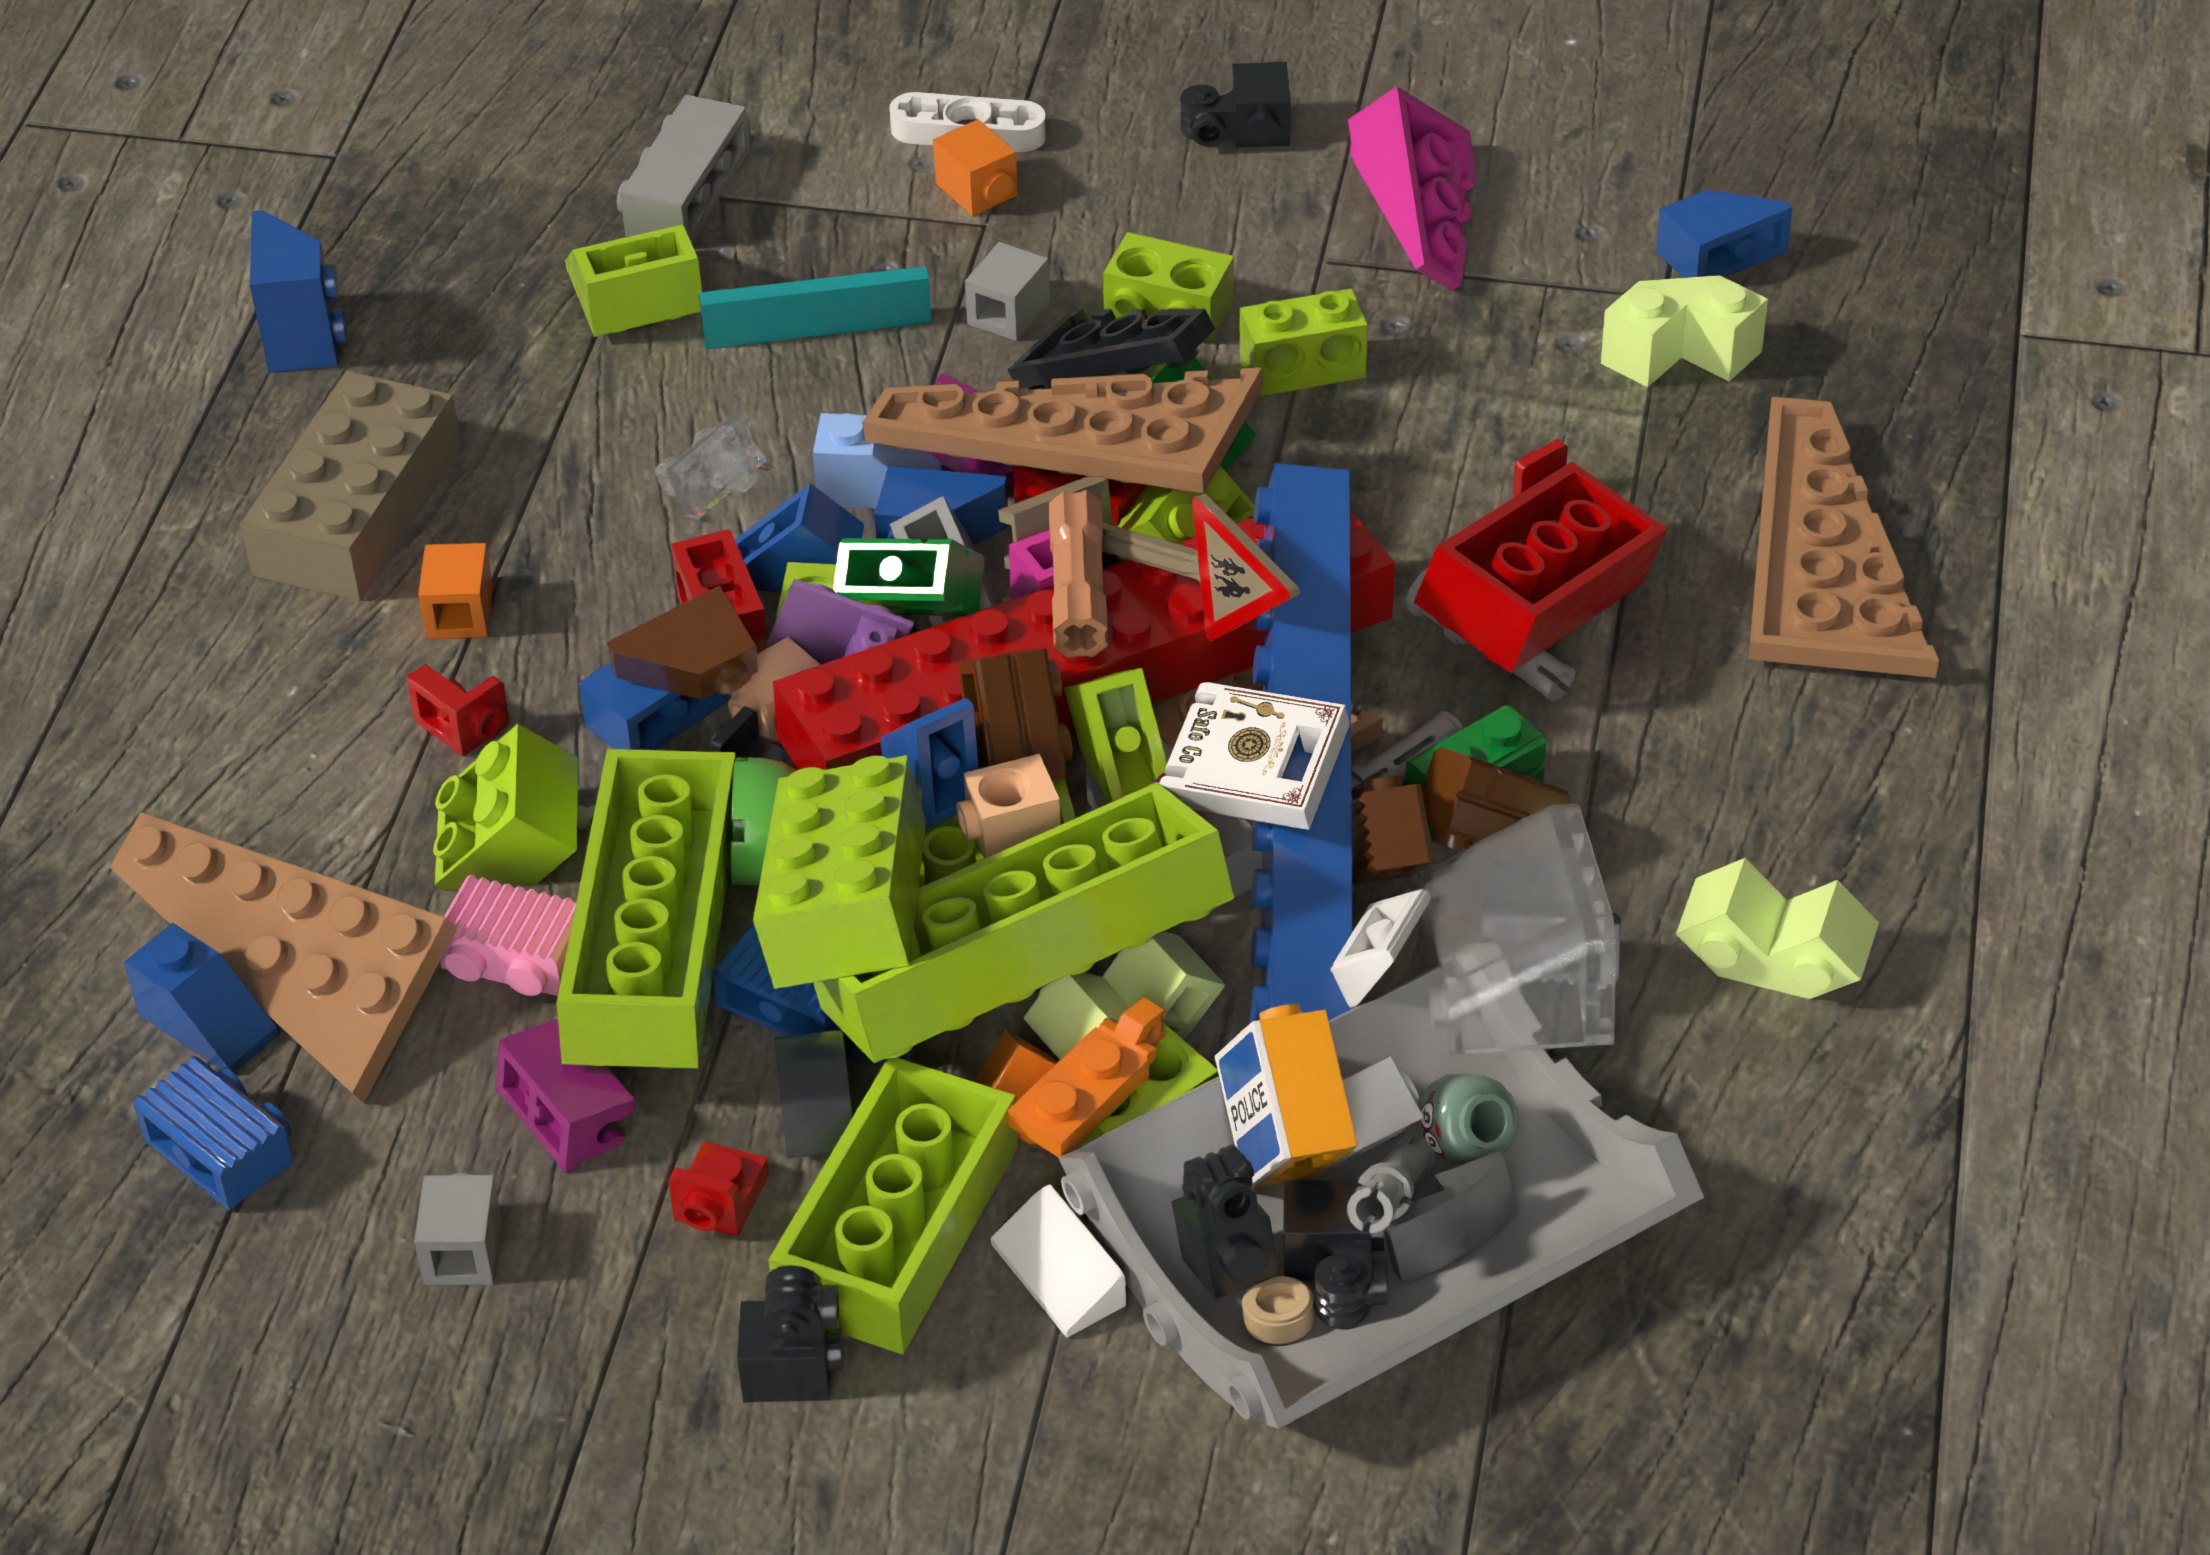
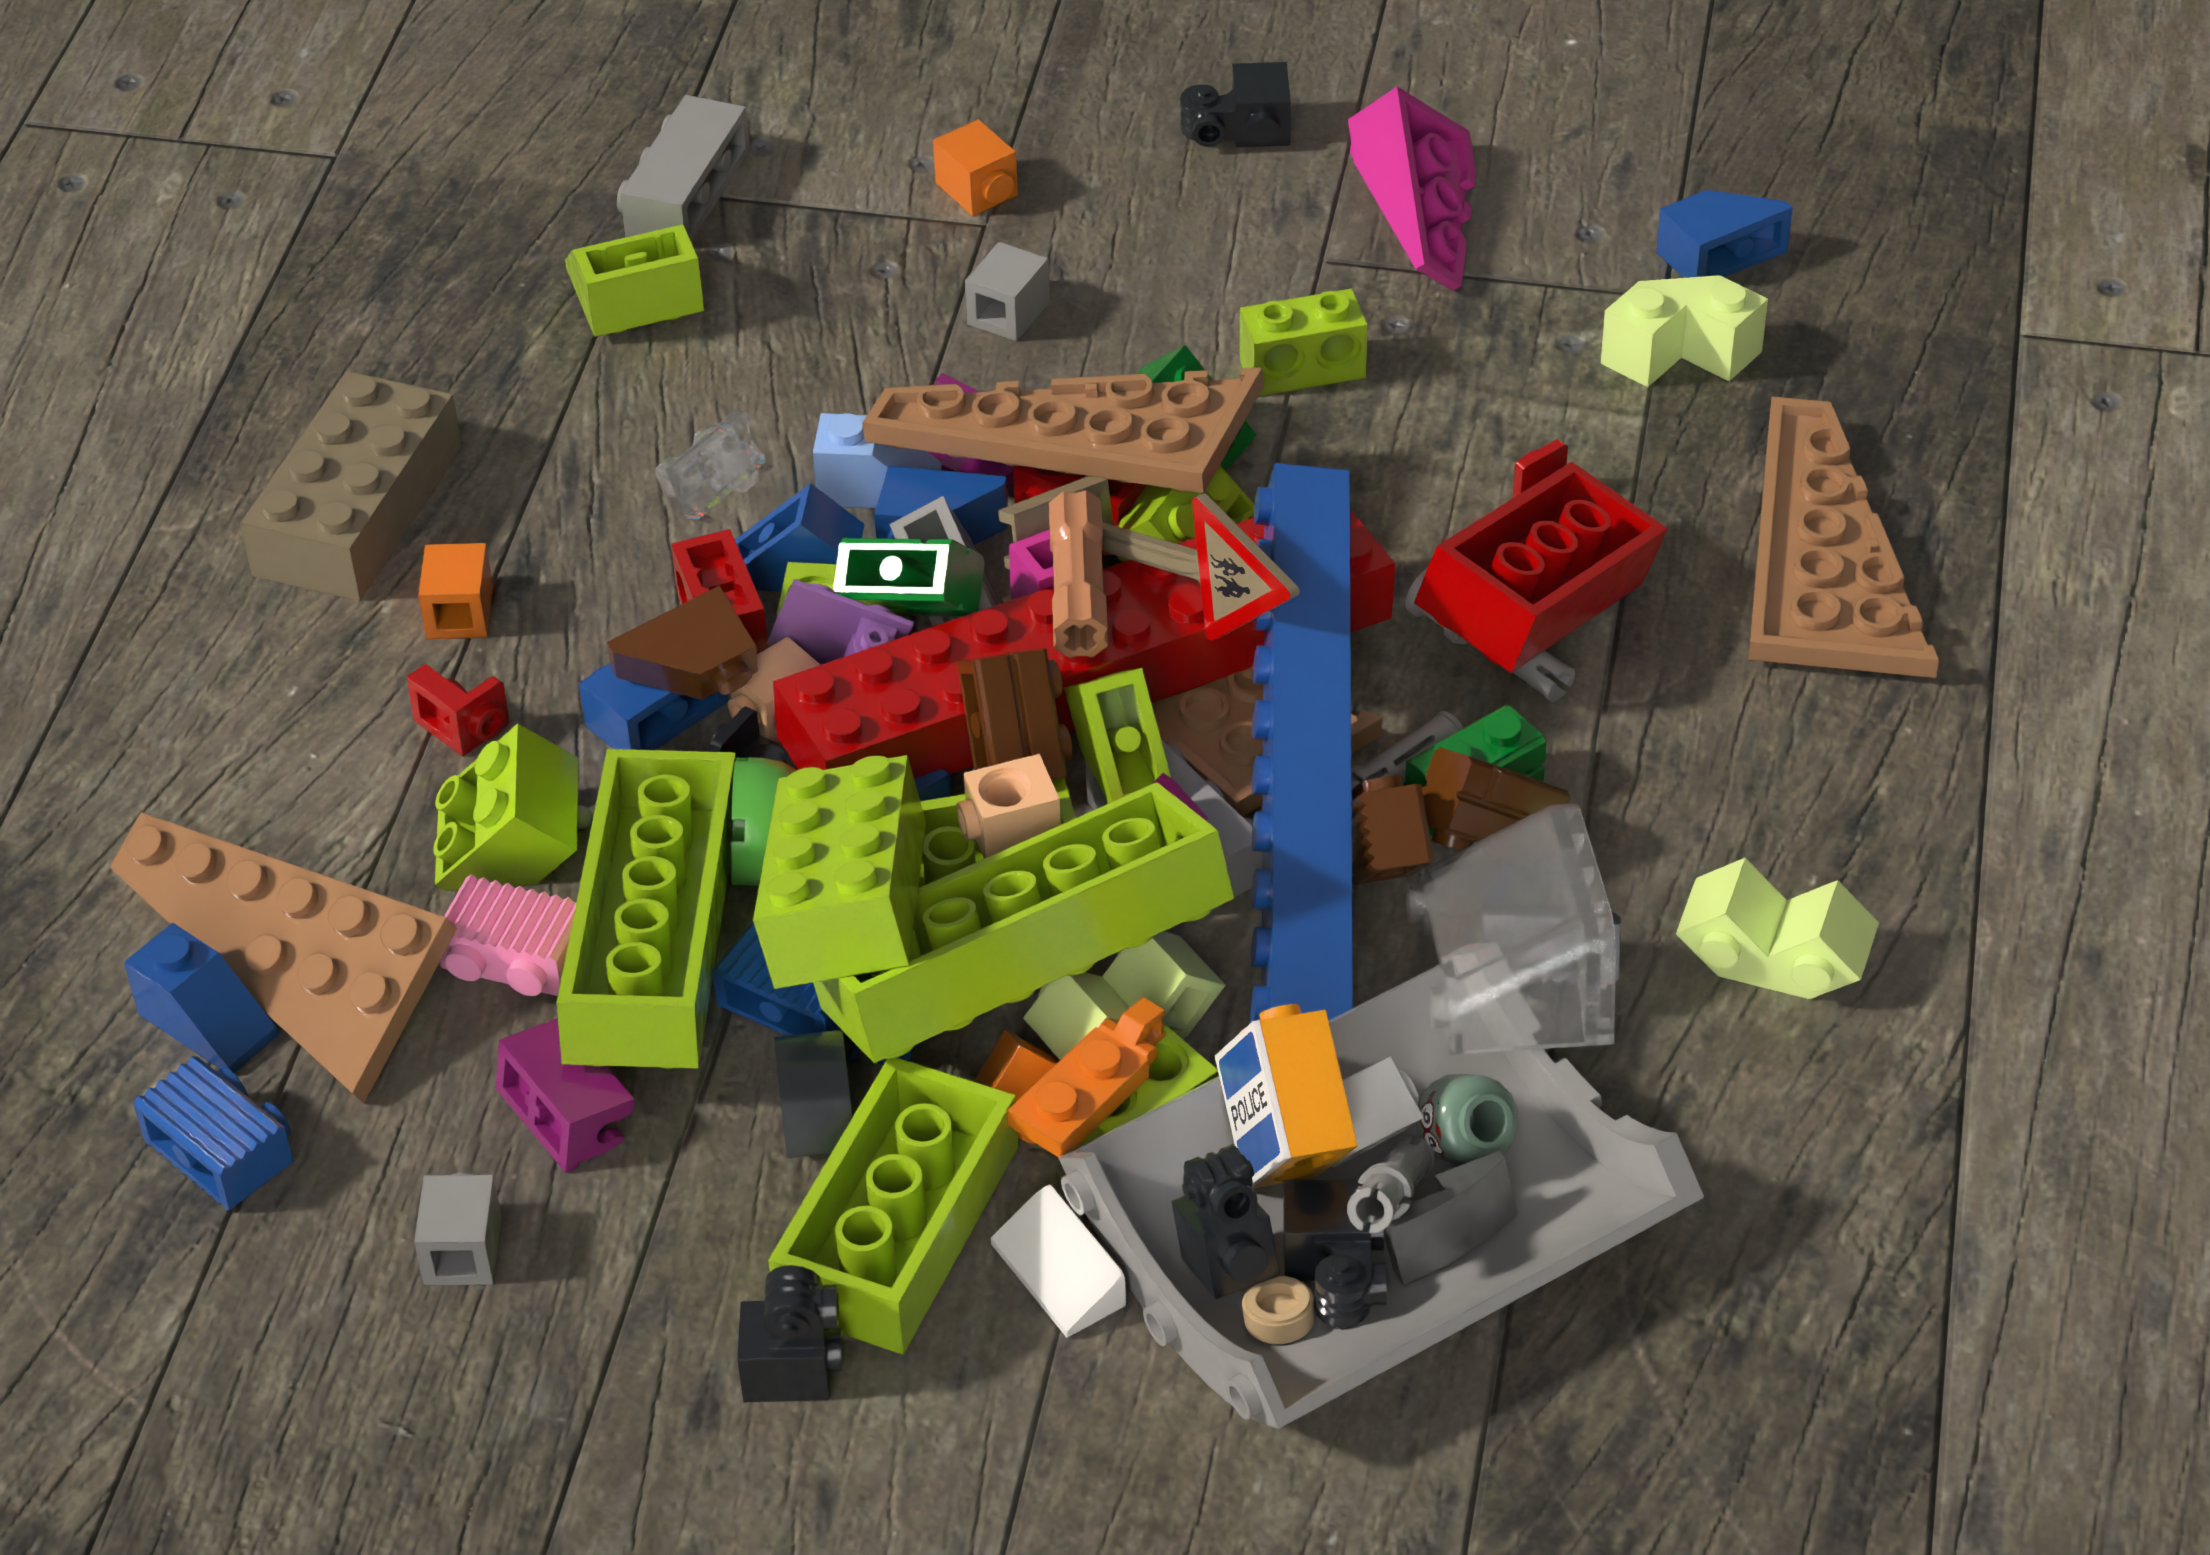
blue slope [250,211,347,373] -> none
red bracket [668,1141,769,1237] -> none
teal tile [699,266,932,349] -> none
blue slope [880,698,979,830] -> none
white beam [889,92,1046,152] -> none
black wing [1007,309,1215,389] -> none
lime brick [1103,232,1234,342] -> none
white container [1159,682,1350,830] -> none
white slope [1331,889,1432,1008] -> none

